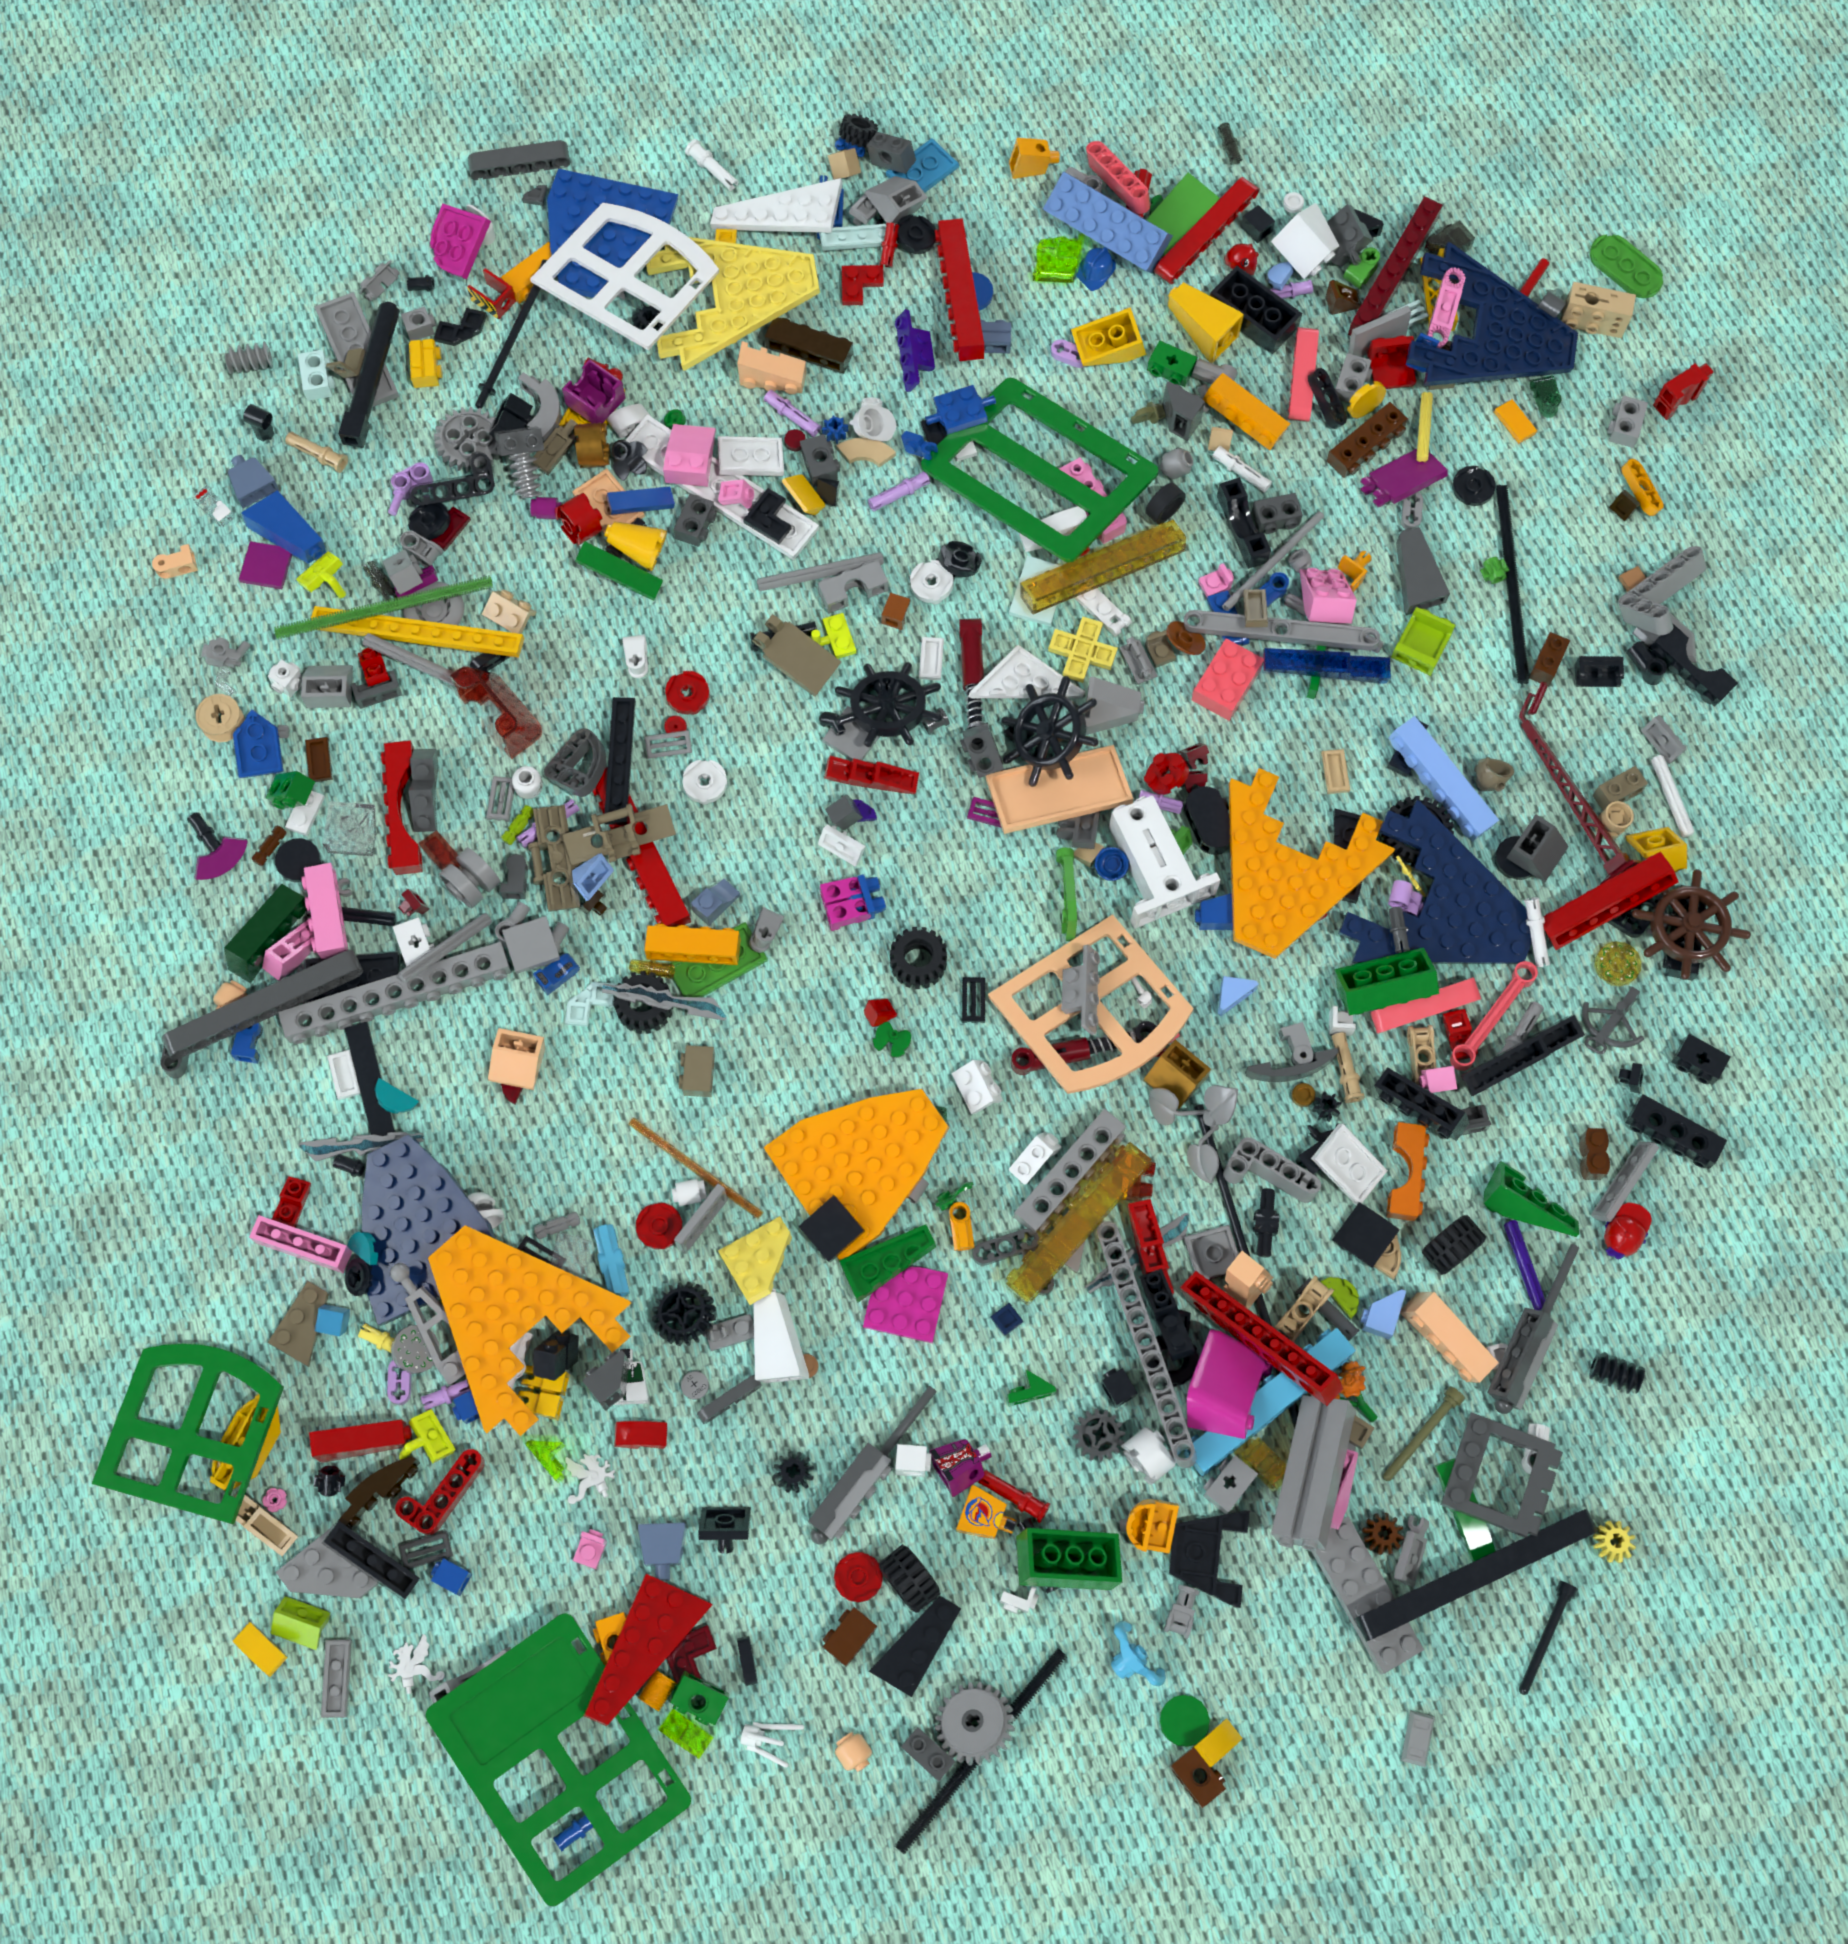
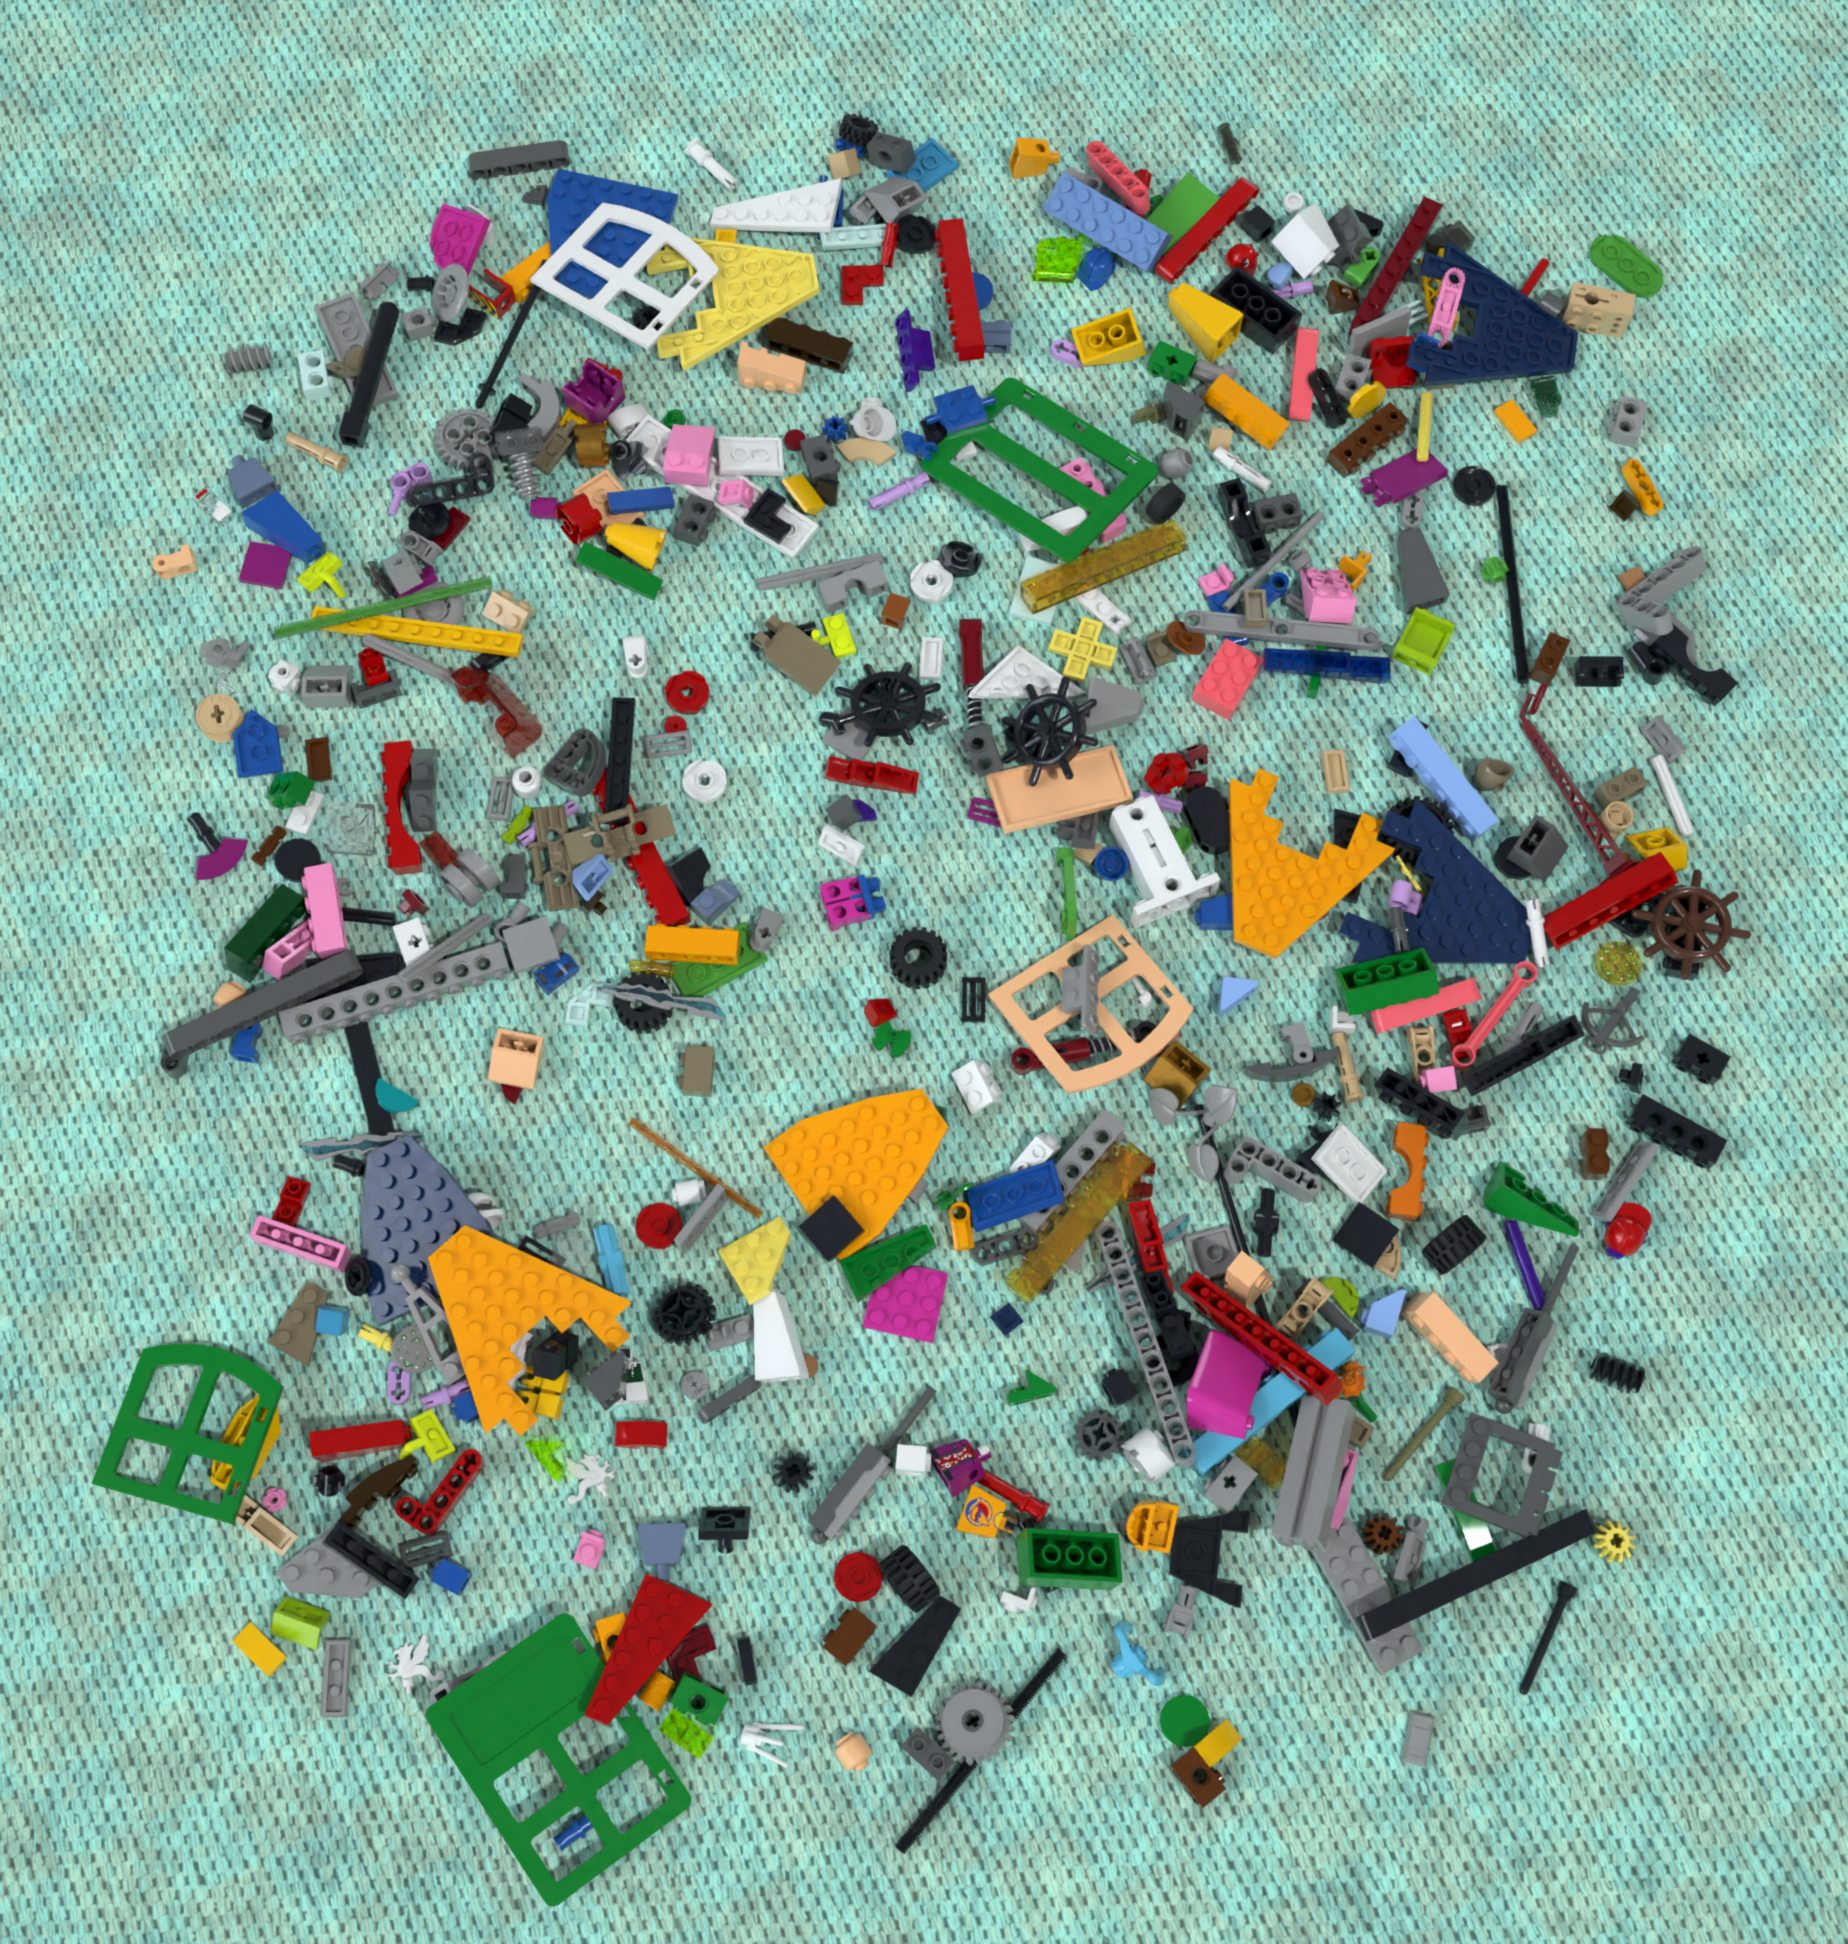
white tile [327,1050,361,1100] -> none
teal tile [347,1232,378,1265] -> none
yellow brick [409,339,443,388] -> none
lavender pin [764,389,821,437] -> none
red hips [1653,363,1714,420] -> none
none -> light grey wheel [432,264,469,322]
none -> black tile [666,847,711,908]
none -> blue tile [965,1159,1066,1232]

